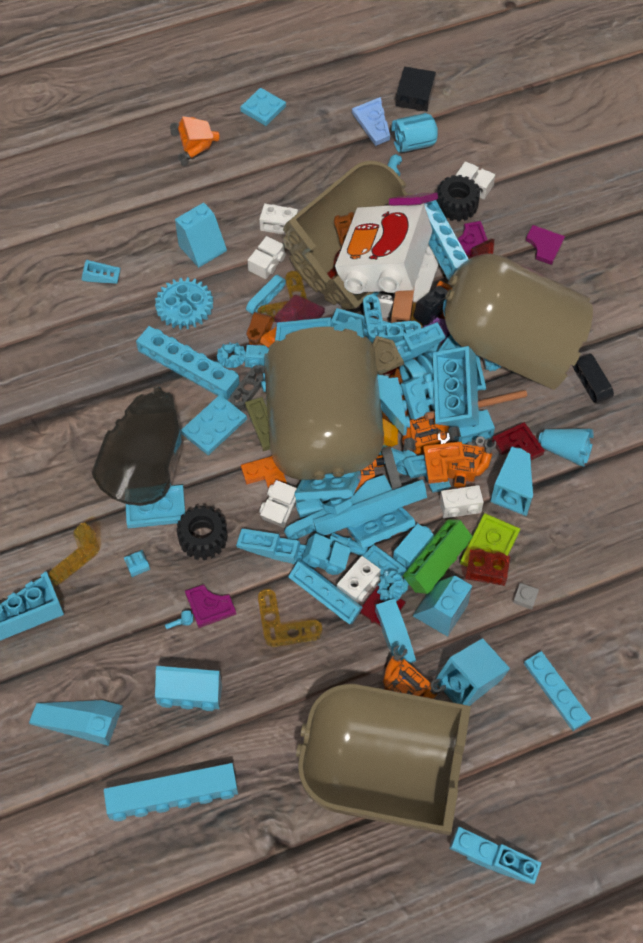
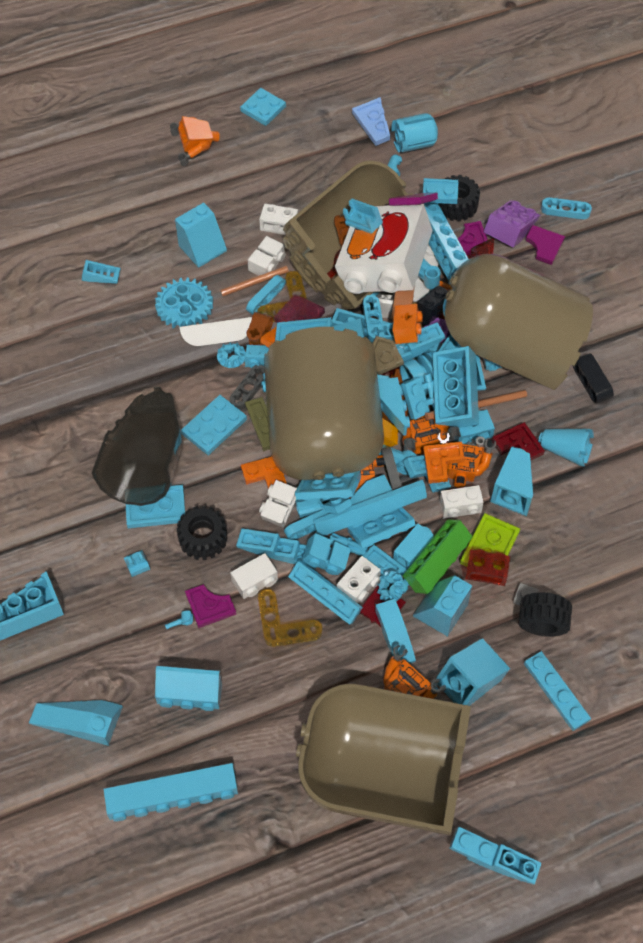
clear yellow beam [48,523,100,585] -> none
medium azure brick [136,326,240,400] -> none
black brick [396,66,436,112] -> none
white piece [456,162,495,199] -> none
none -> white brick [180,317,252,346]
none -> nougat bar [220,265,289,296]
none -> white brick [230,553,278,599]
none -> medium azure hinge [343,199,383,234]
none -> orange brick [393,304,423,344]
none -> medium azure piece [418,259,441,289]
none -> medium azure plate [423,178,458,204]
none -> medium lavender slope [484,200,540,248]
none -> black tyre [518,592,572,637]
none -> medium azure beam [541,197,592,219]

